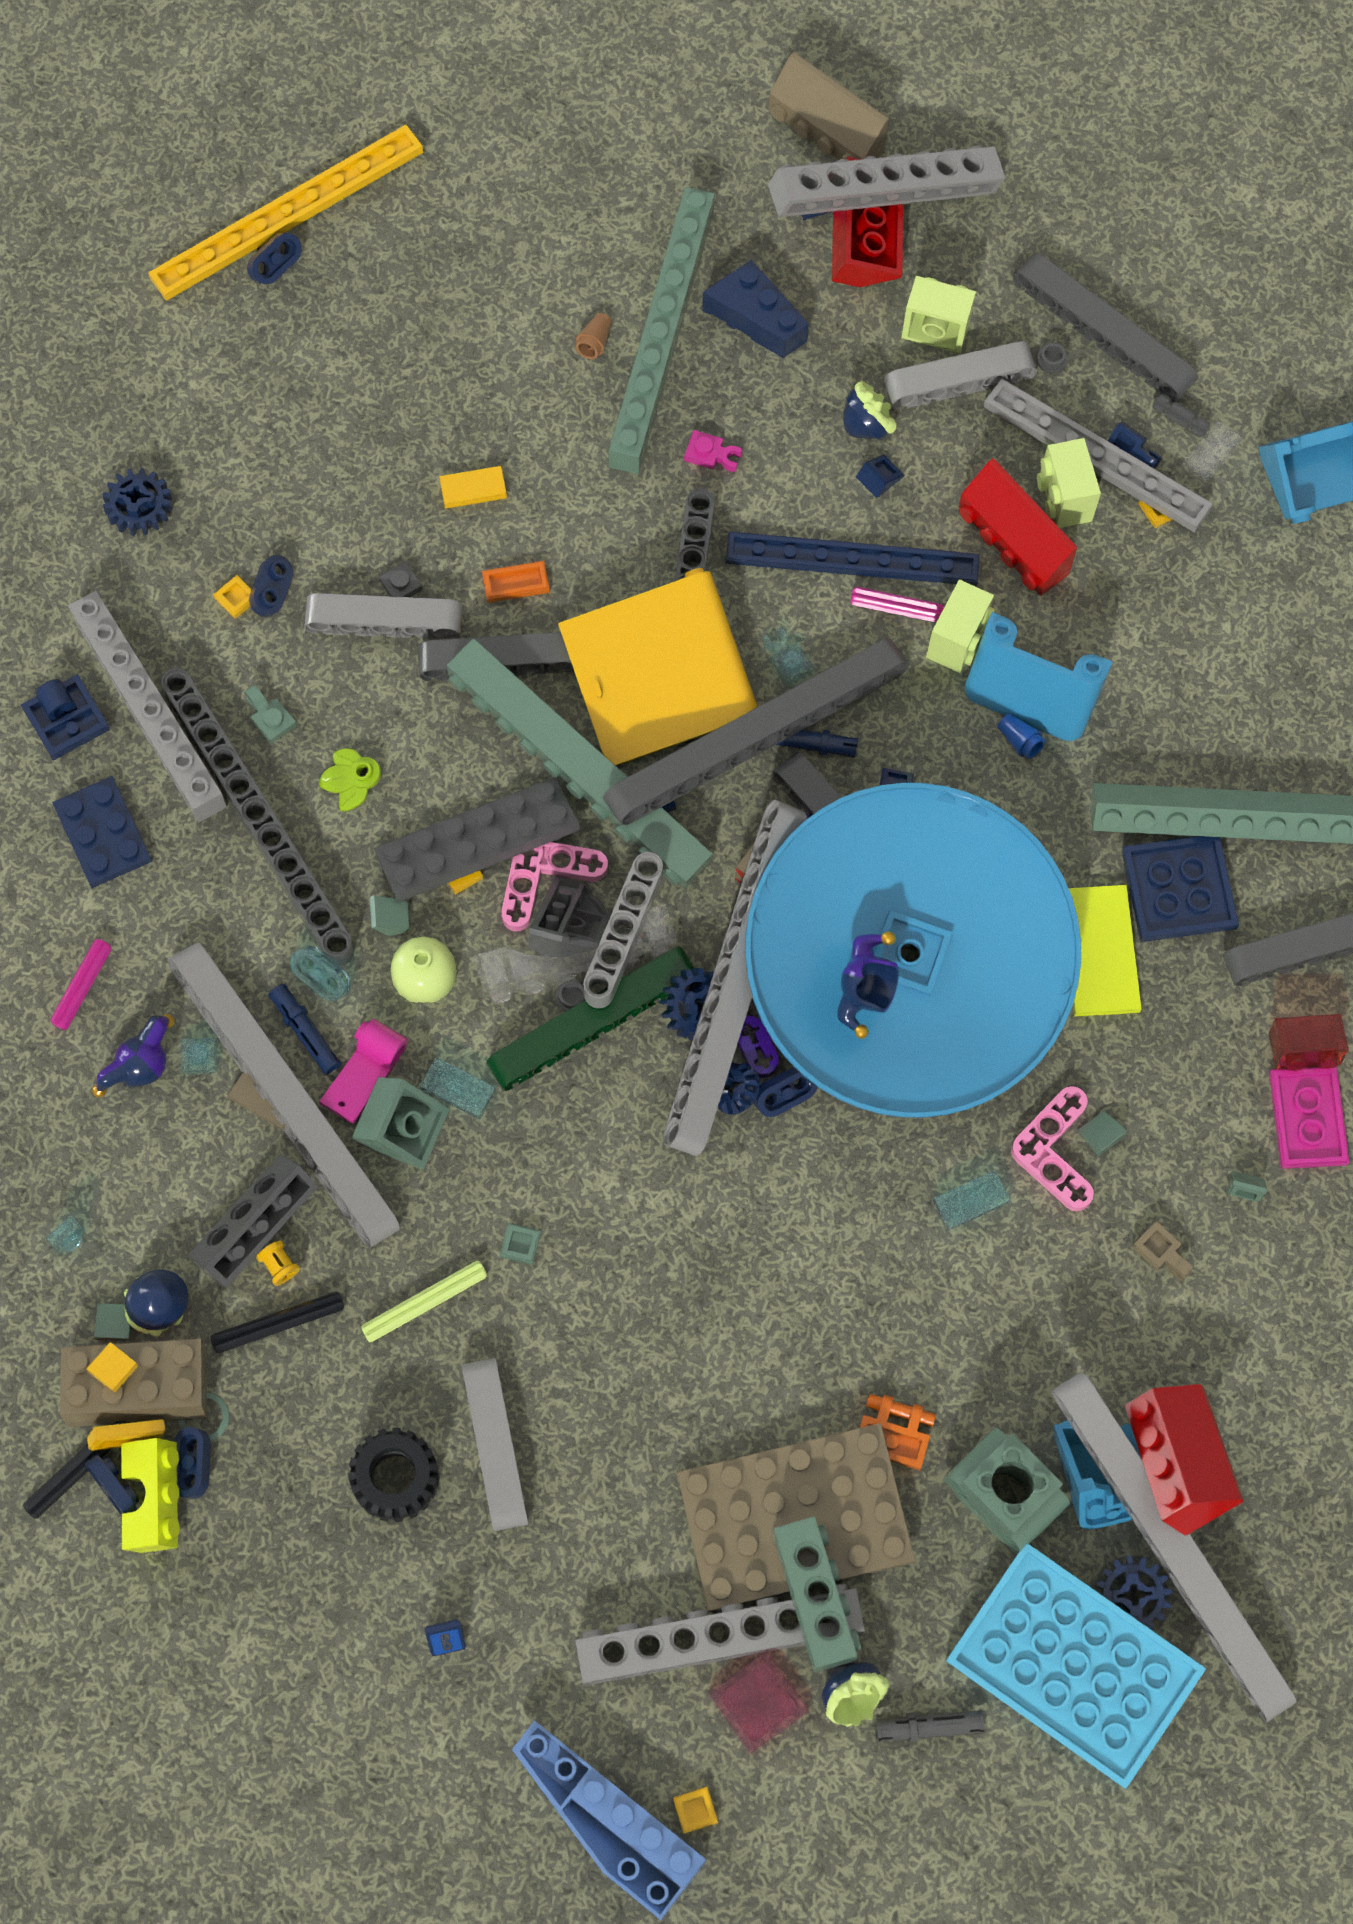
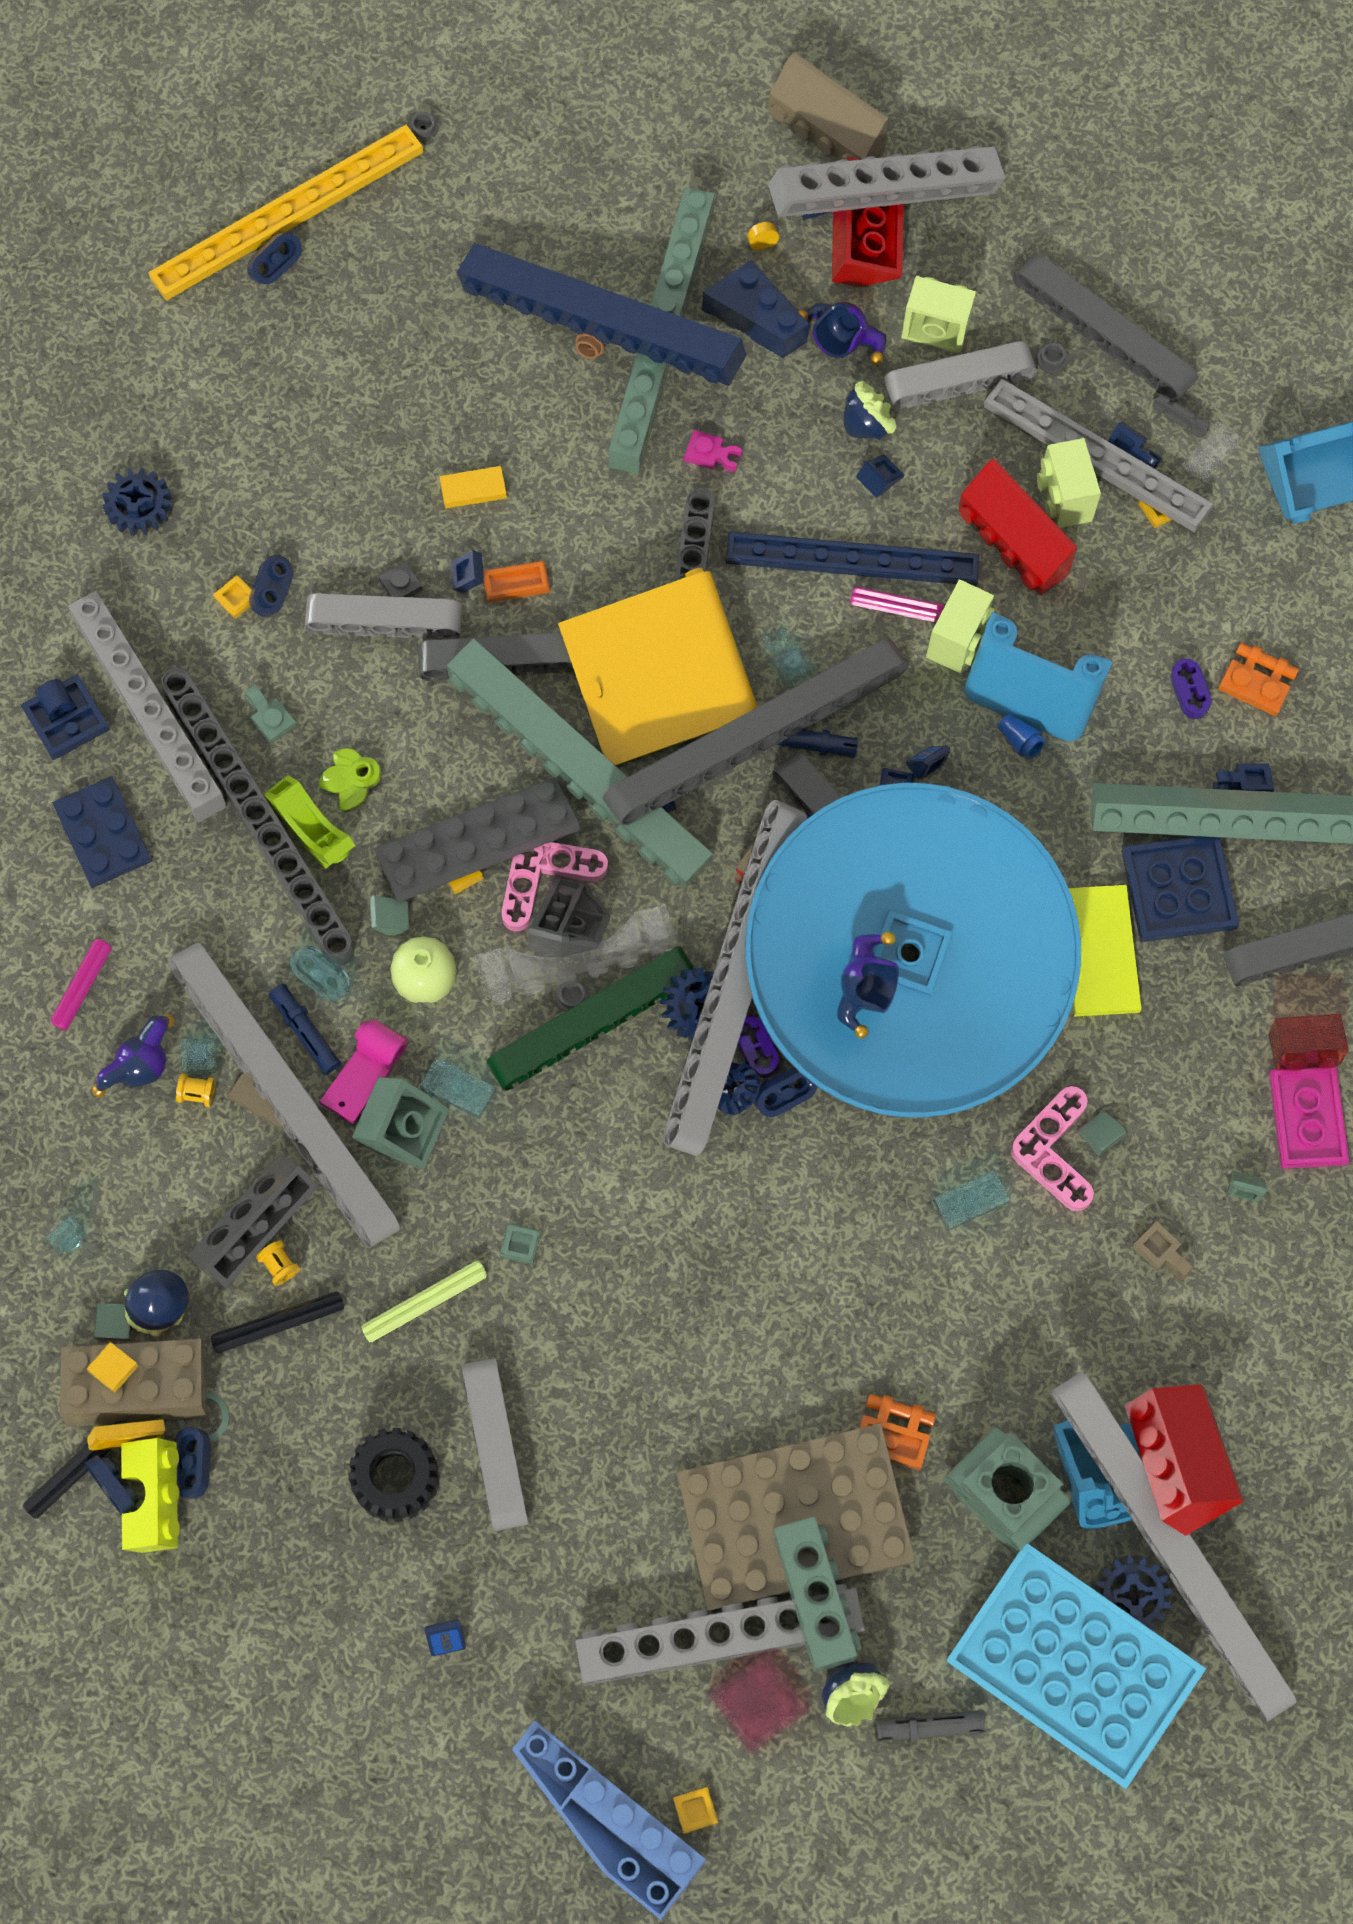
light grey beam [583,852,663,1008] -> none
none -> yellow bush [176,1073,216,1107]
none -> lime arch [263,775,356,869]
none -> dark grey plate [409,112,438,142]
none -> dark blue plate [451,550,484,593]
none -> dark blue brick [457,243,747,386]
none -> yellow tile [747,222,779,251]
none -> dark blue piece [798,302,886,365]
none -> dark blue slope [906,745,950,780]
none -> dark purple beam [1170,659,1212,719]
none -> dark blue plate [1213,763,1274,792]
none -> orange plate [1218,642,1299,716]

